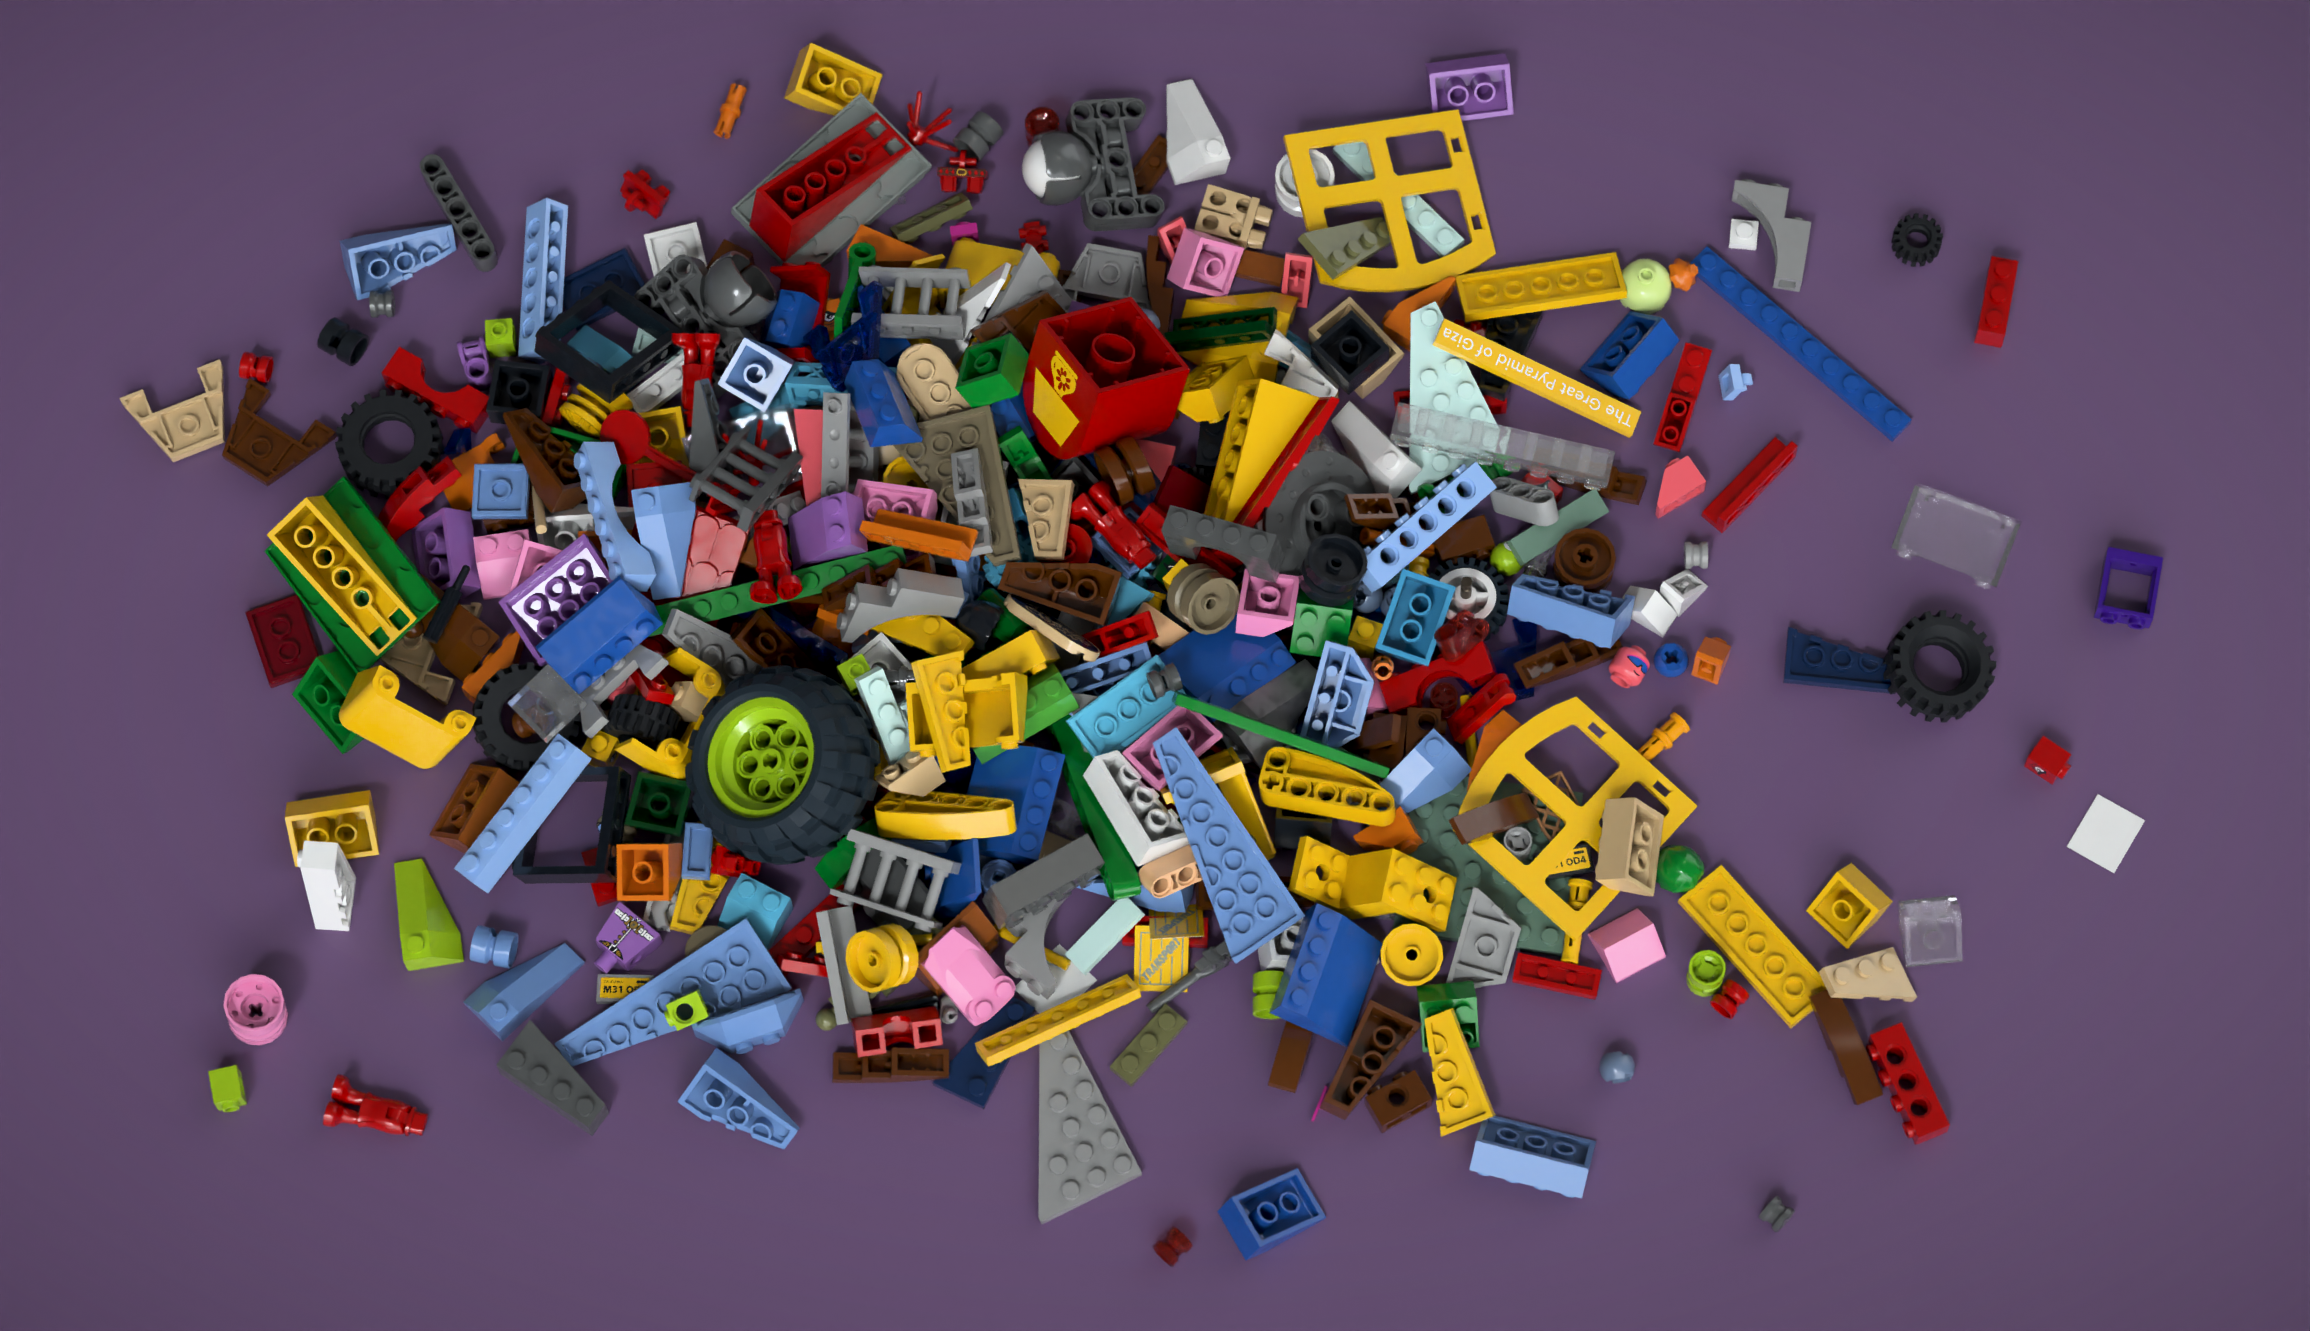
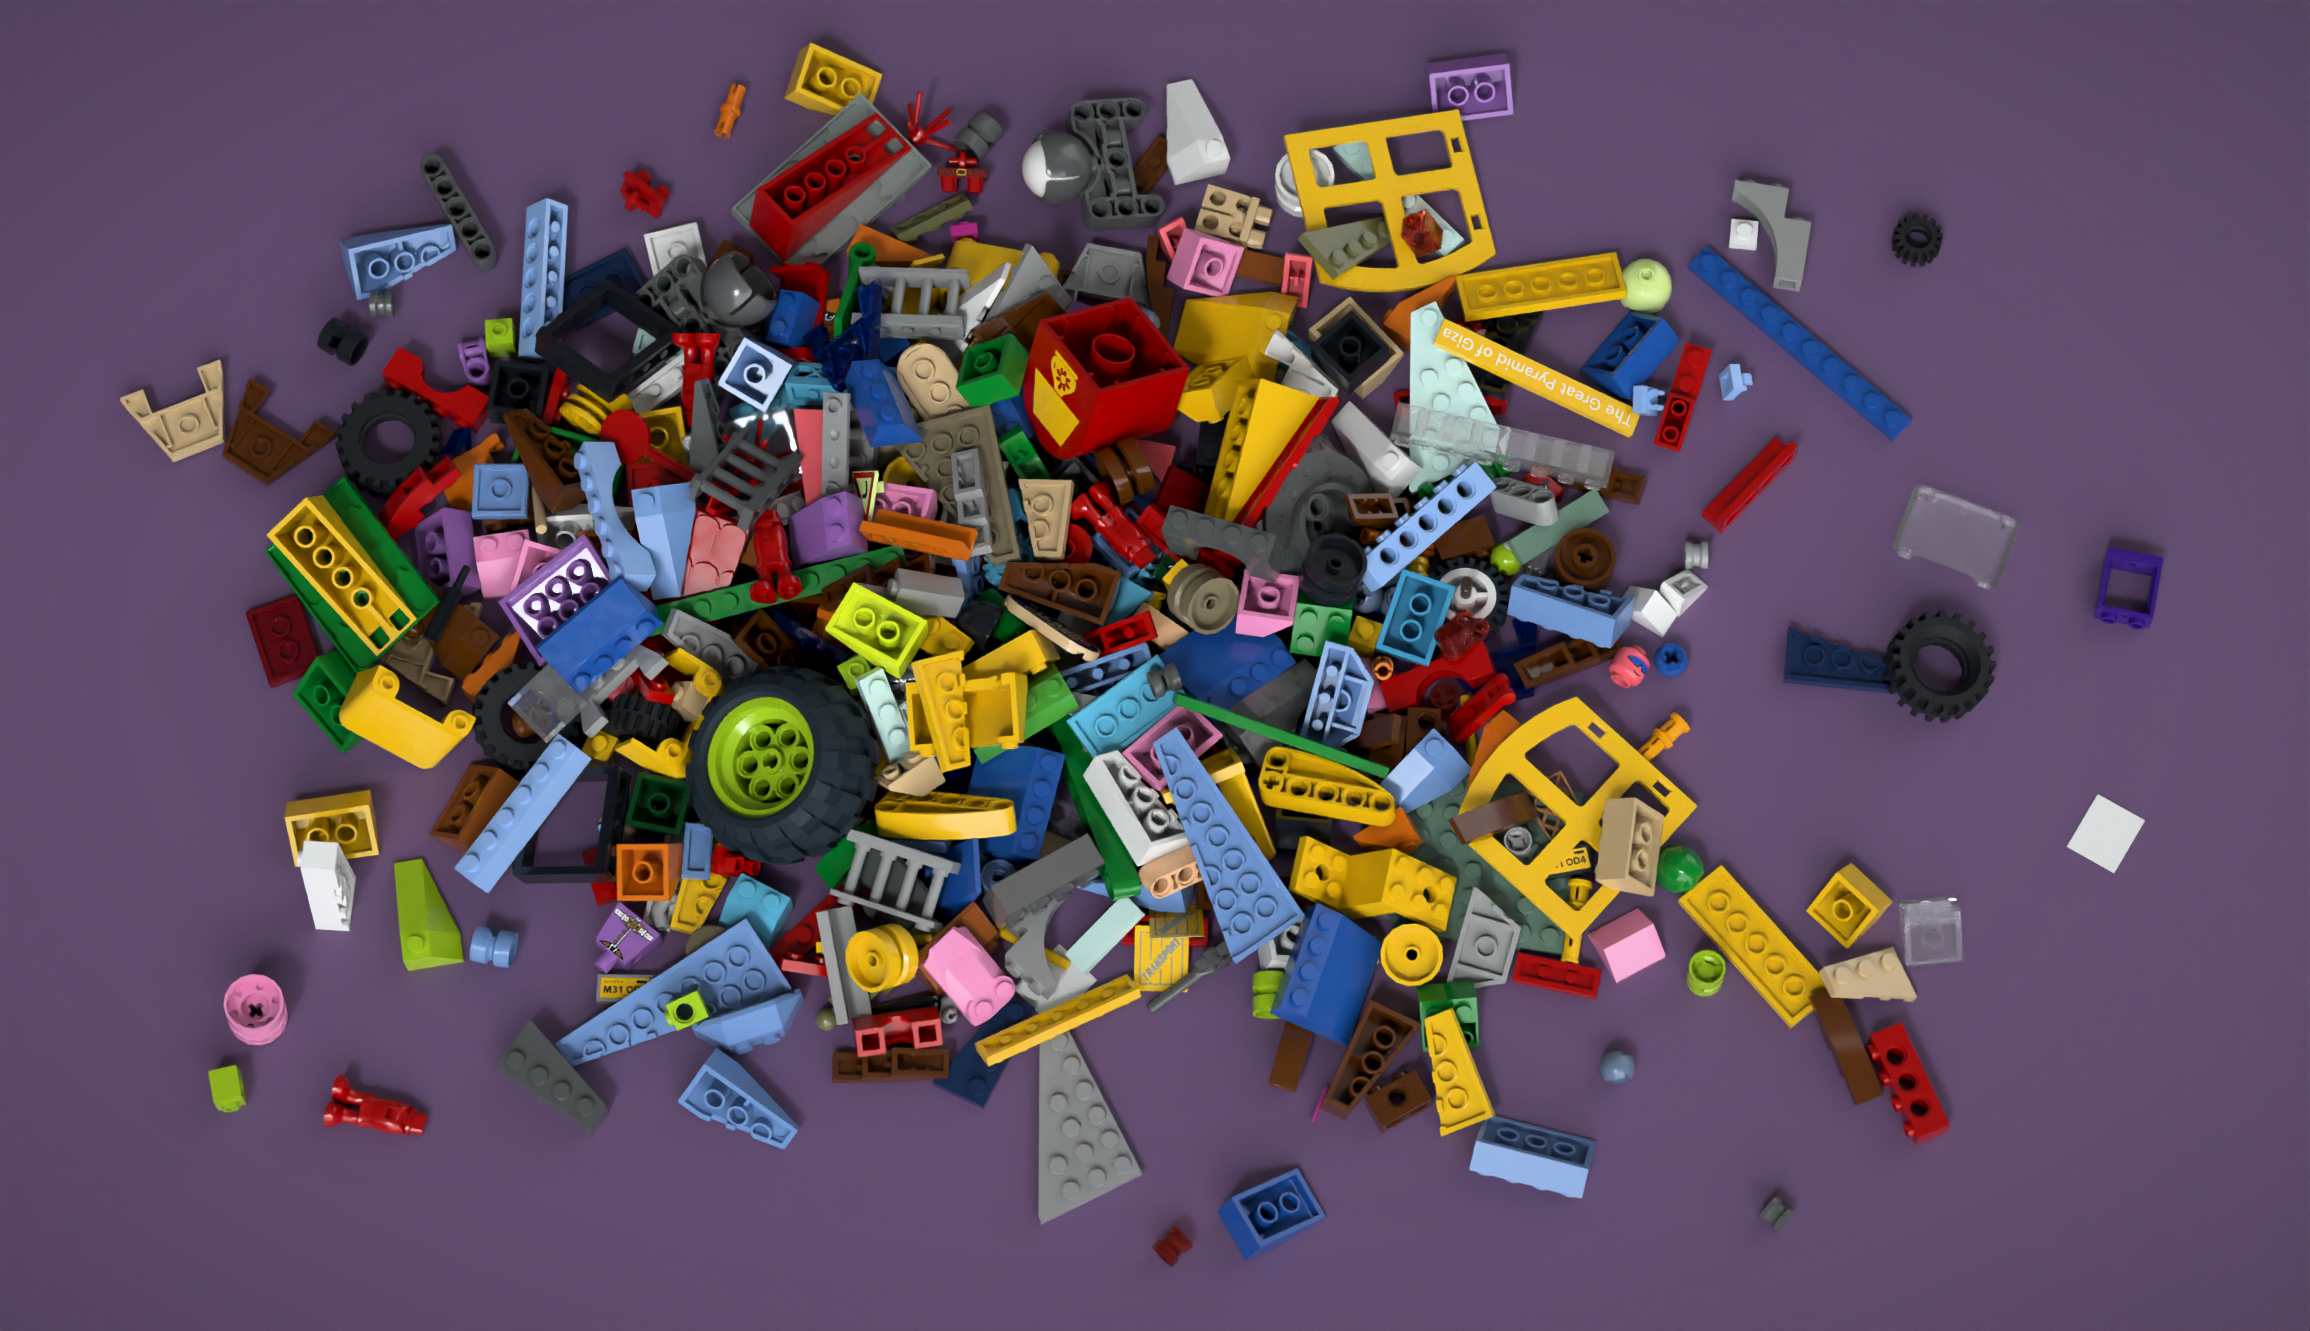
red wheel [239,351,274,383] -> none
medium blue wedge [463,943,585,1042] -> none
medium azure slope [567,325,641,395] -> none
red piece [1019,221,1049,254] -> none
clear red wheel [1025,107,1060,147] -> none
olive plate [1110,1003,1187,1087] -> none
dark green fence [1164,307,1277,352] -> none
coral slope [1655,455,1706,519] -> none
orange piece [1668,258,1698,292] -> none
orange slope [1691,636,1731,685] -> none
red wheel [1710,979,1749,1019] -> none
red arch [1974,256,2019,348] -> none
red brick [2024,736,2072,785] -> none
none -> neon yellow slope [825,582,929,679]
none -> yellowish green piece [853,470,884,522]
none -> clear red brick [1401,209,1443,258]
none -> light blue tile [1633,385,1665,416]

